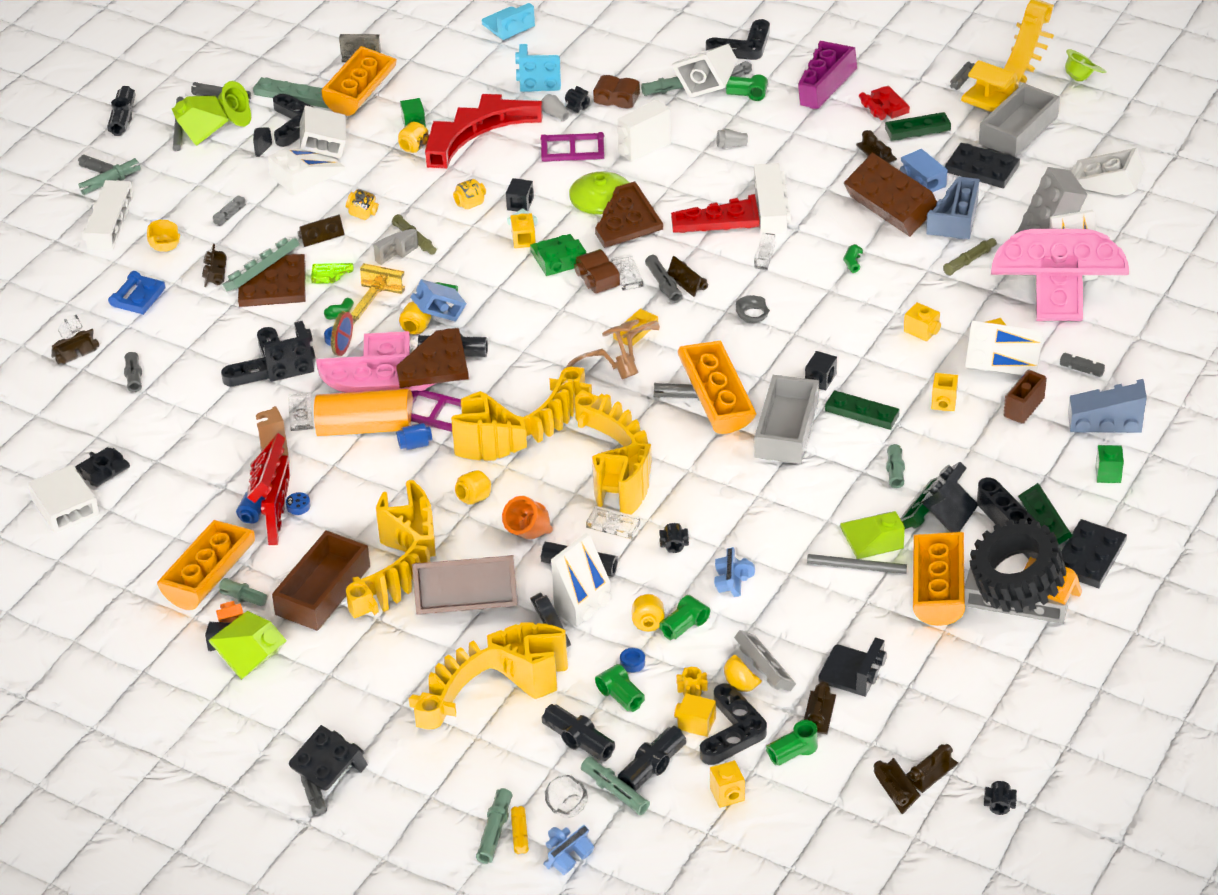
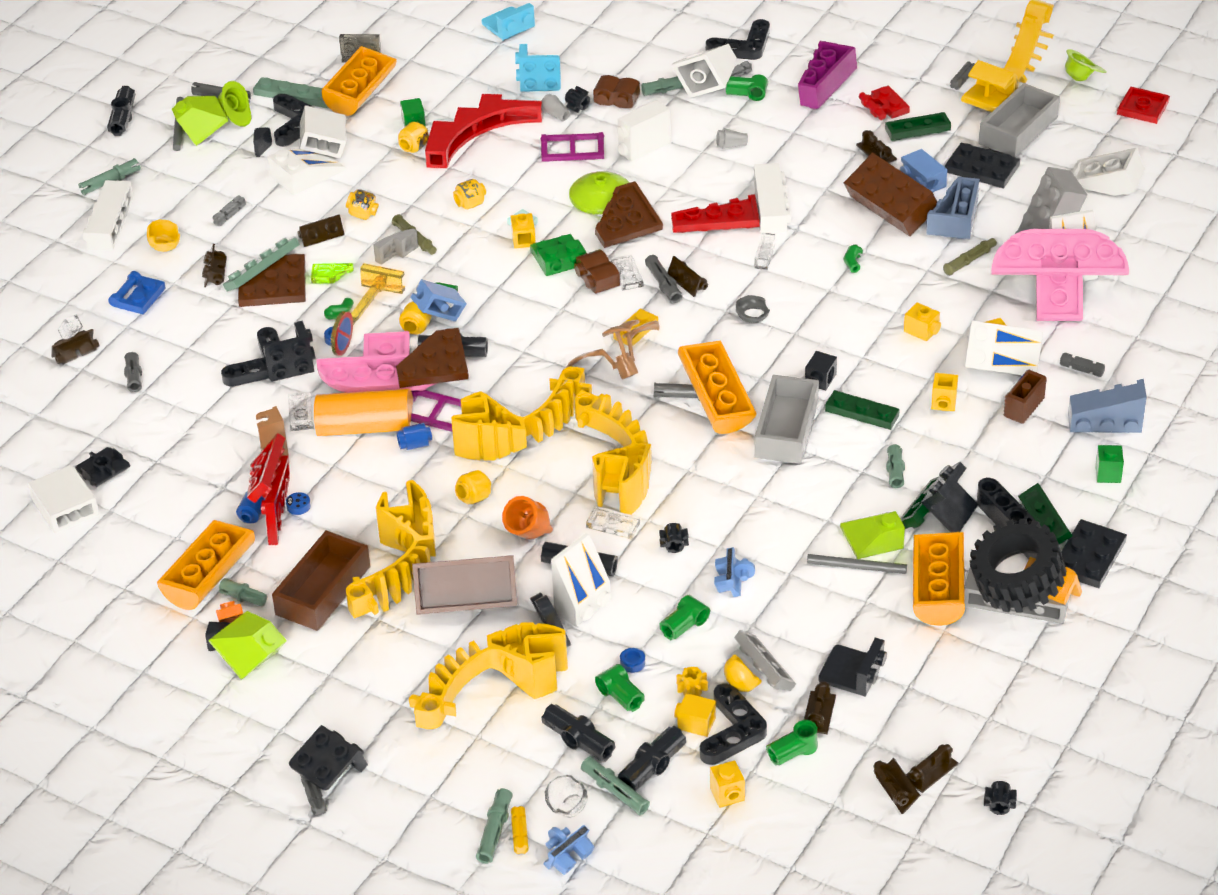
dark grey axle [78,154,114,173] -> none
black brick [506,178,534,212] -> none
yellow head [631,594,665,632] -> none
none -> red tile [1117,86,1170,124]

